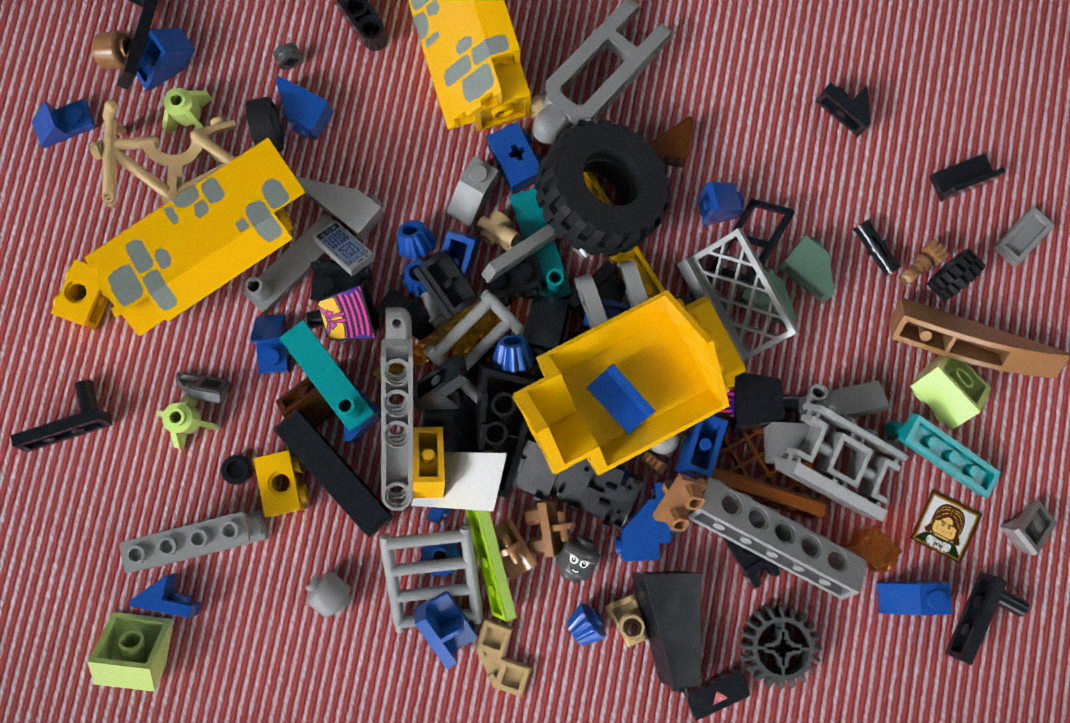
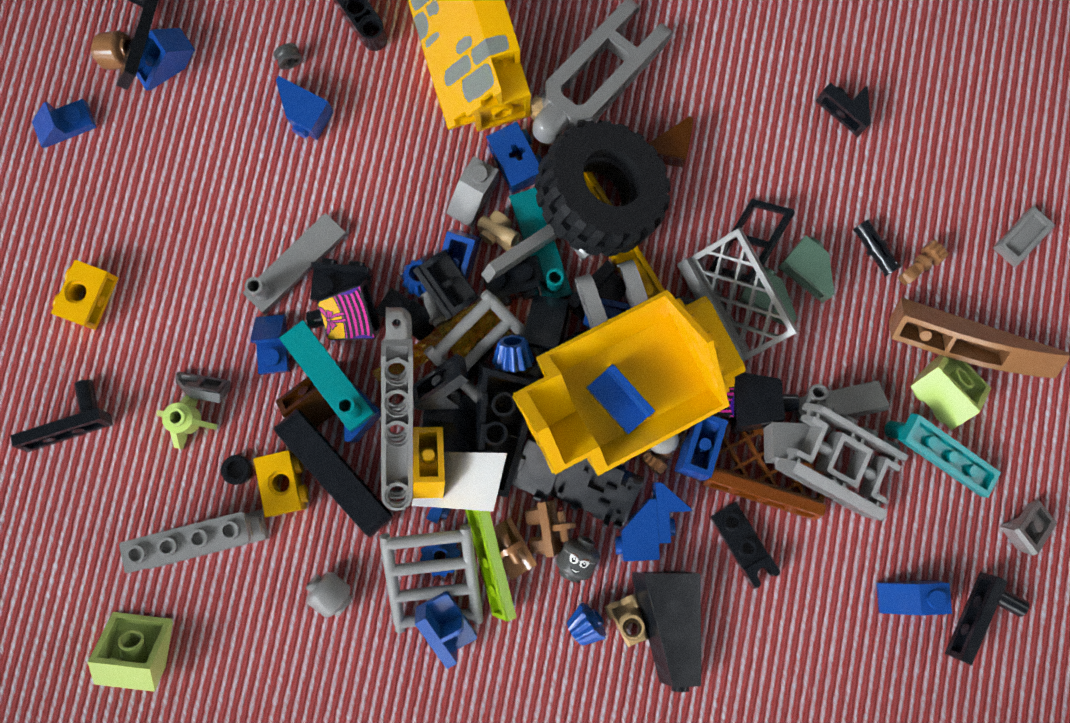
yellow panel [84,138,306,336] -> none
tan piece [88,100,236,208] -> none
blue slope [129,573,201,618] -> none
yellowish green brick [162,88,213,134] -> none
black tyre [246,96,284,152] -> none
light grey slope [295,176,385,241] -> none
tile [313,220,374,276] -> none
blue piece [397,220,436,259] -> none
tan tile [475,618,532,698] -> none
medium nougat hips [652,473,708,532] -> none
black slope [683,667,750,721] -> none
light grey brick [687,477,867,600] -> none
blue slope [697,182,744,227] -> none
dark grey gear [738,604,822,689] -> none
clear orange brick [846,524,902,573] -> none
sticker [910,489,982,564] -> none
black tyre [927,248,986,301] -> none
black panel [929,153,1006,202] -> none

